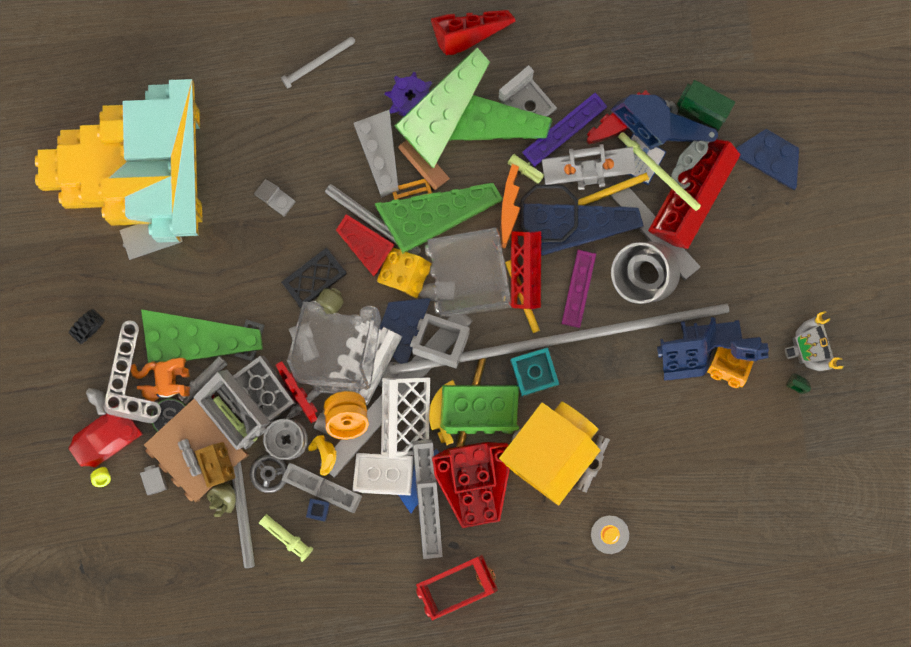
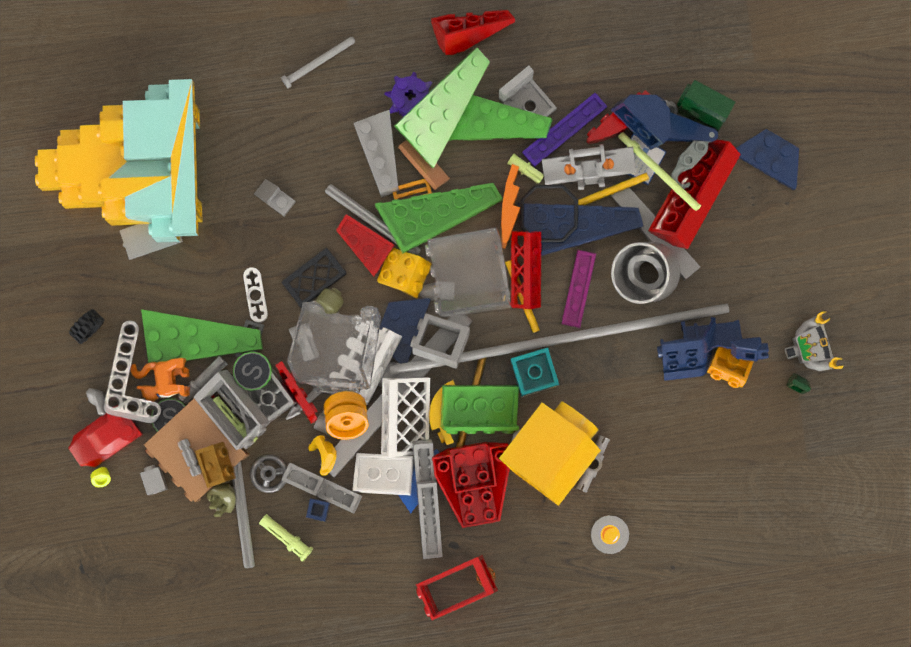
light grey wheel [263,419,308,460] -> none
none -> black tile [233,352,272,391]
none -> white beam [243,268,268,323]

